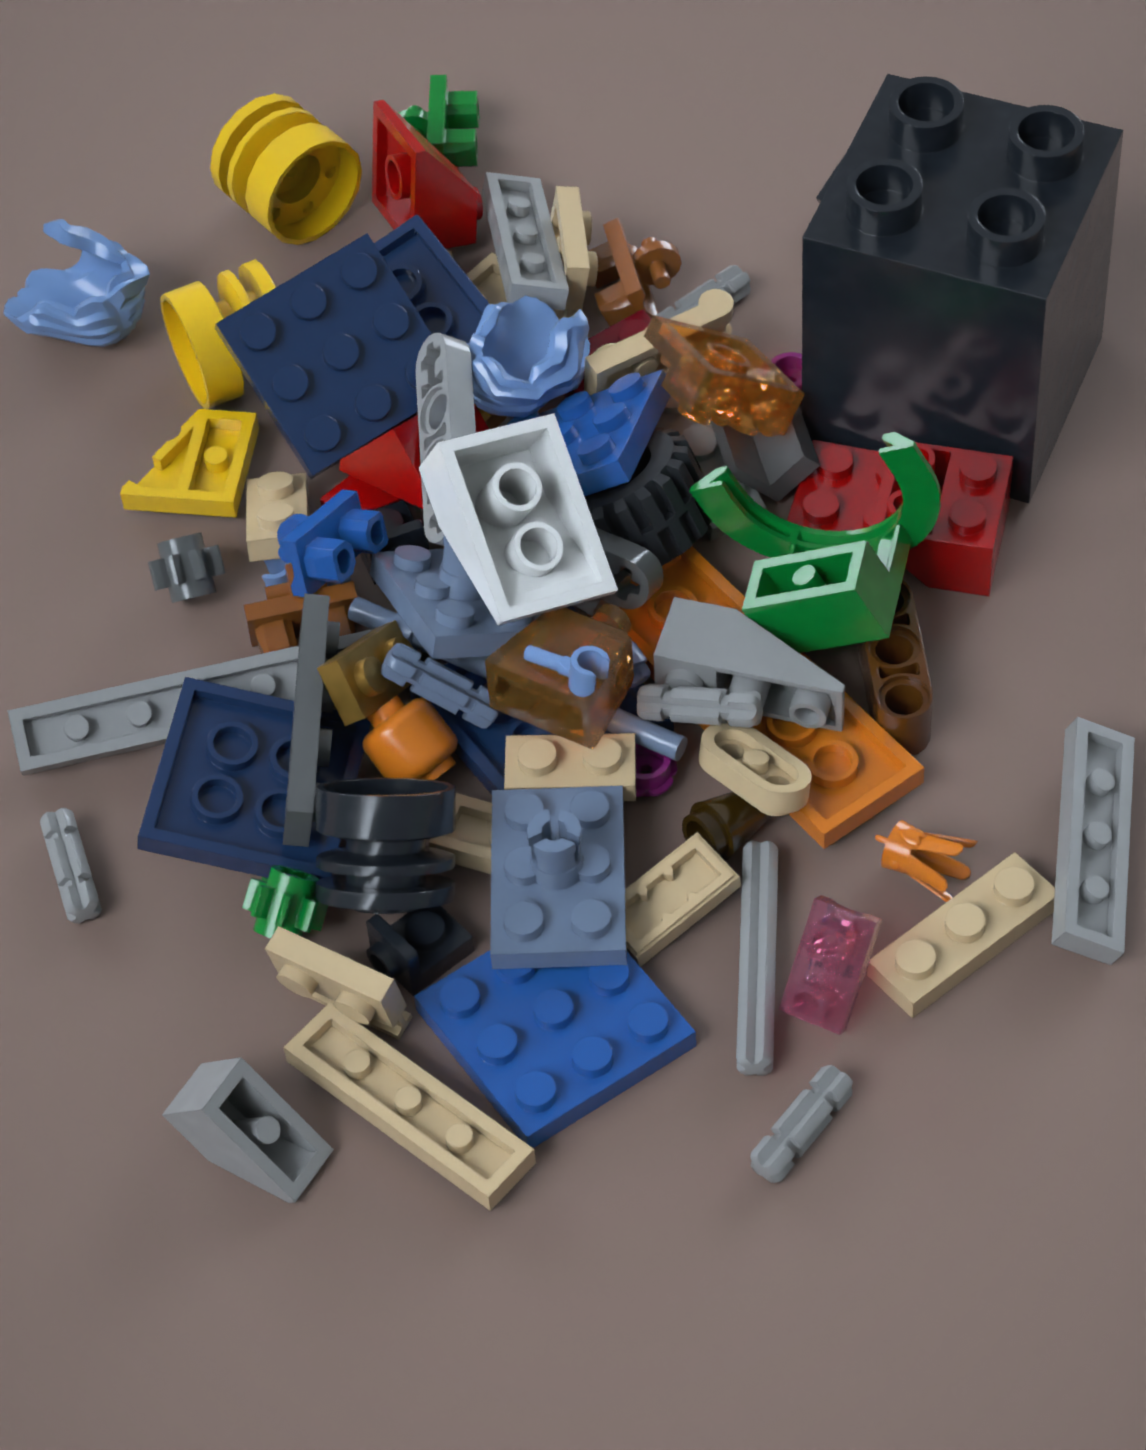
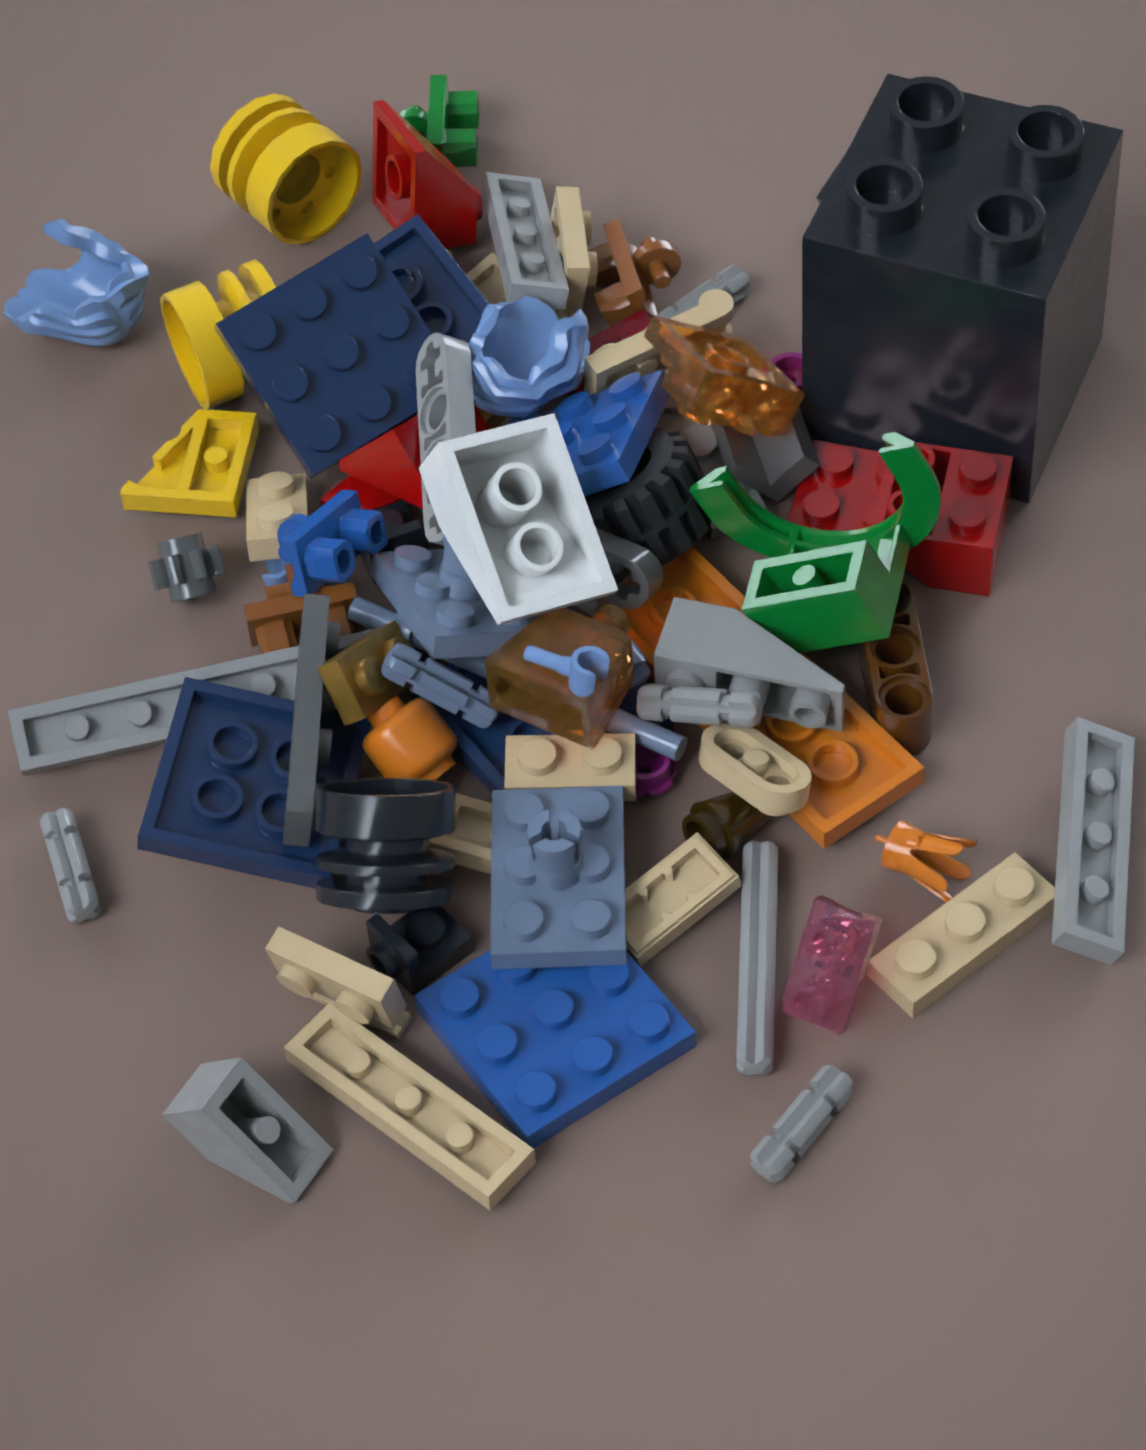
green gear [242,865,329,939] -> none

